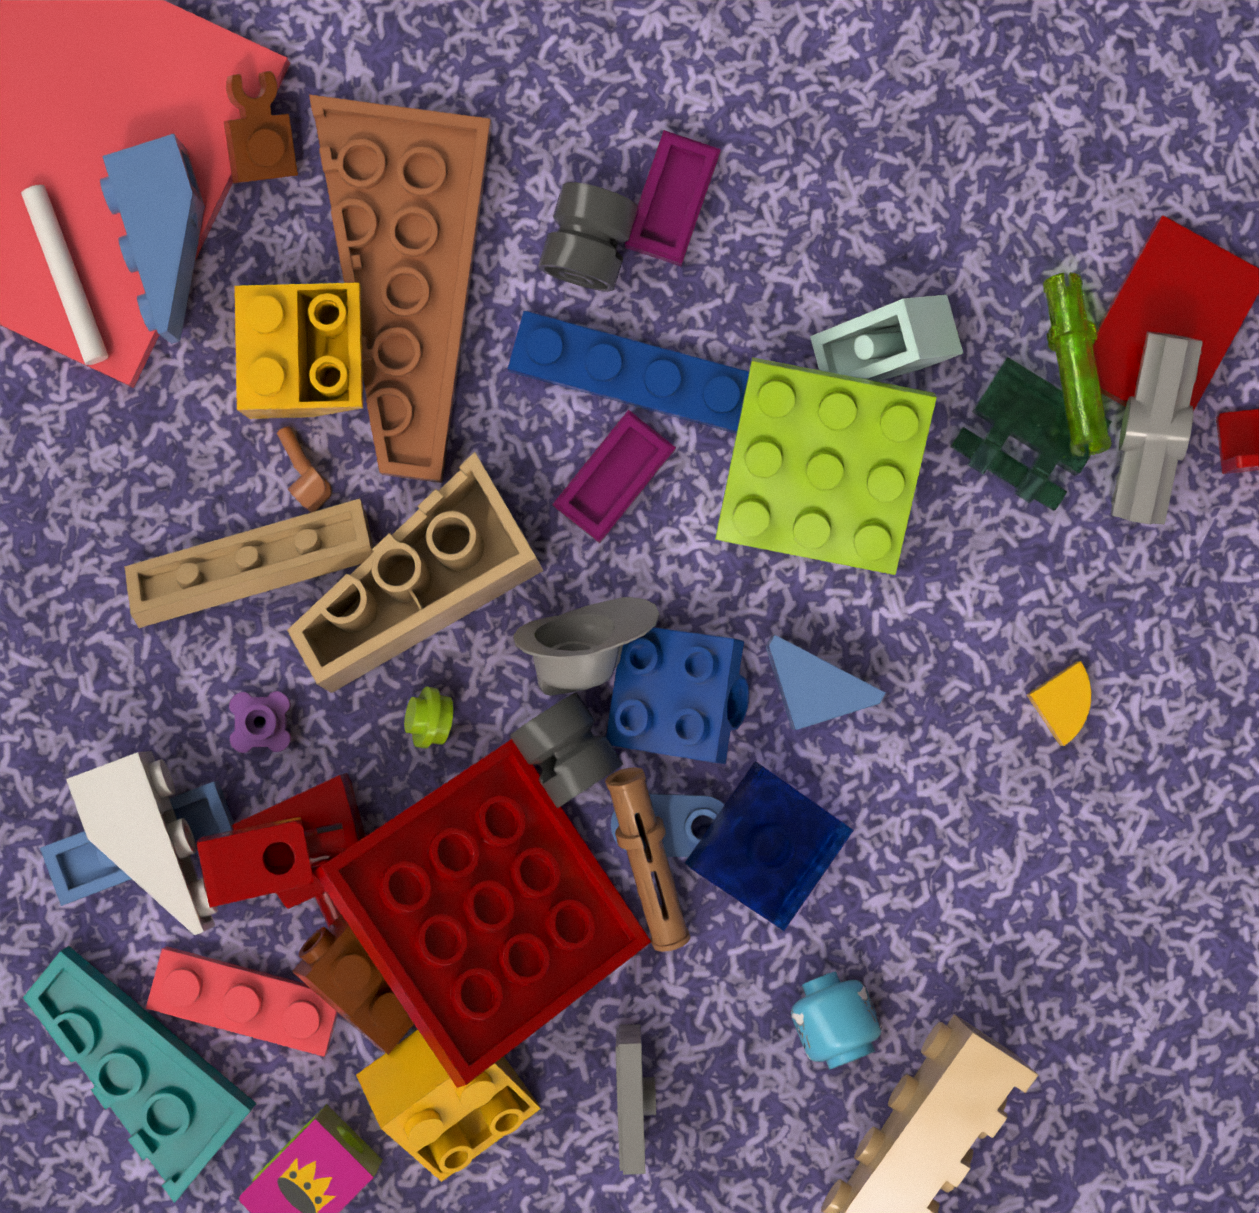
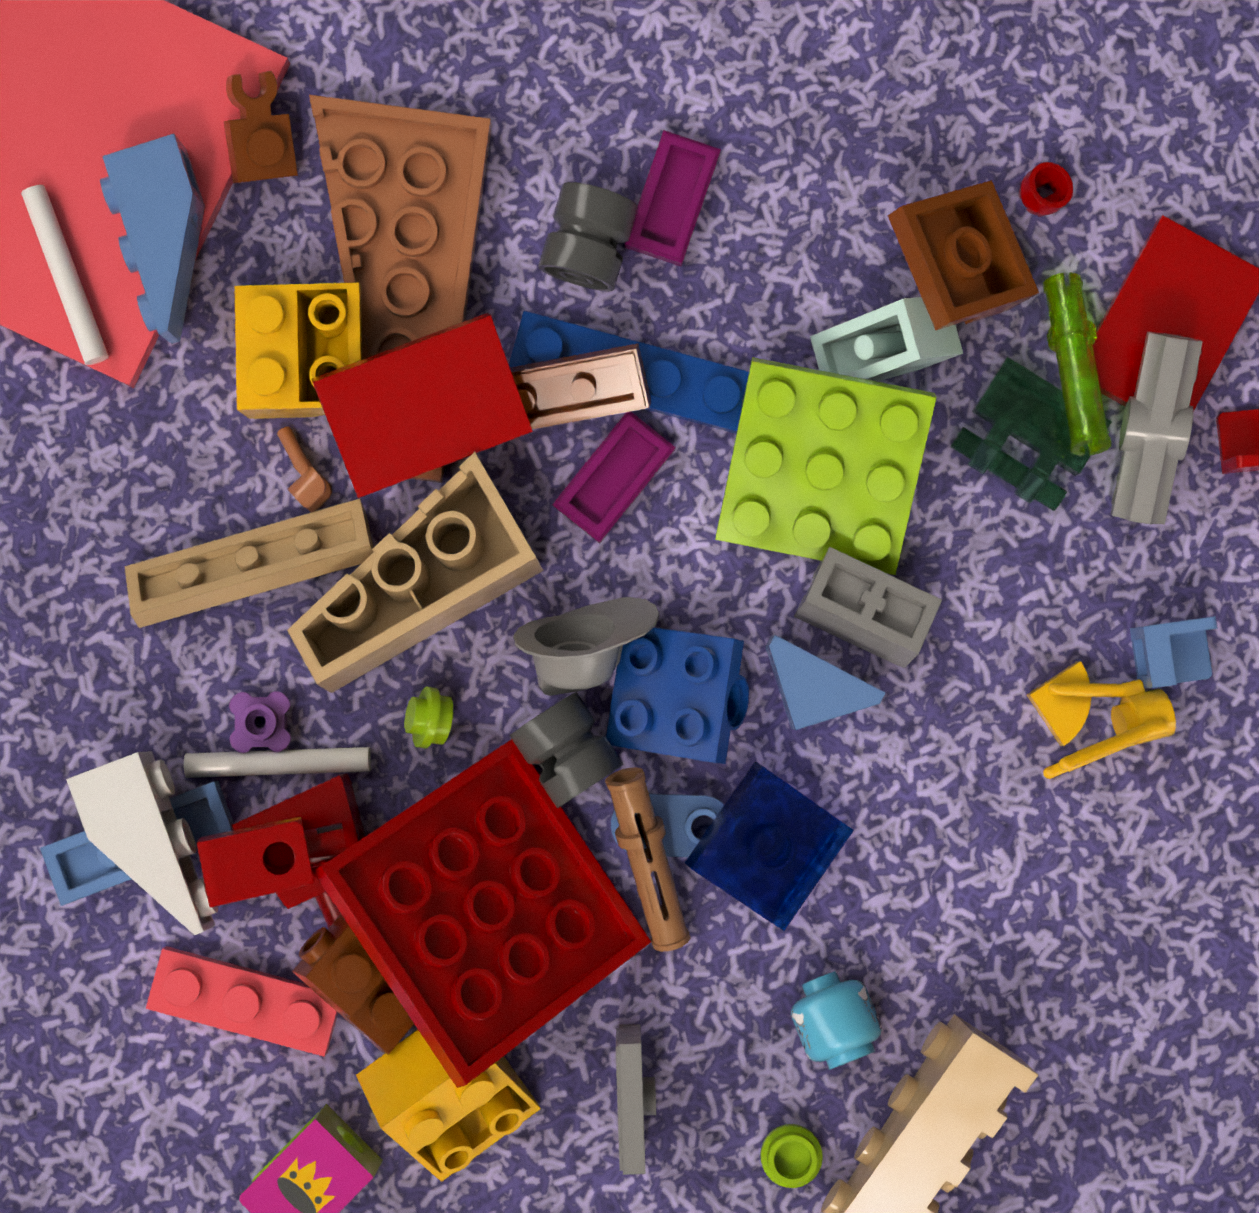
teal wing [23,946,257,1203] -> none
none -> white bar [184,747,371,778]
none -> red tile [311,313,533,498]
none -> tile [510,343,651,429]
none -> lime plate [760,1124,823,1188]
none -> light grey hinge [794,547,942,668]
none -> dark orange plate [887,180,1039,331]
none -> red hinge [1018,162,1073,217]
none -> yellow plant [1043,679,1176,779]
none -> medium blue panel [1130,616,1218,688]

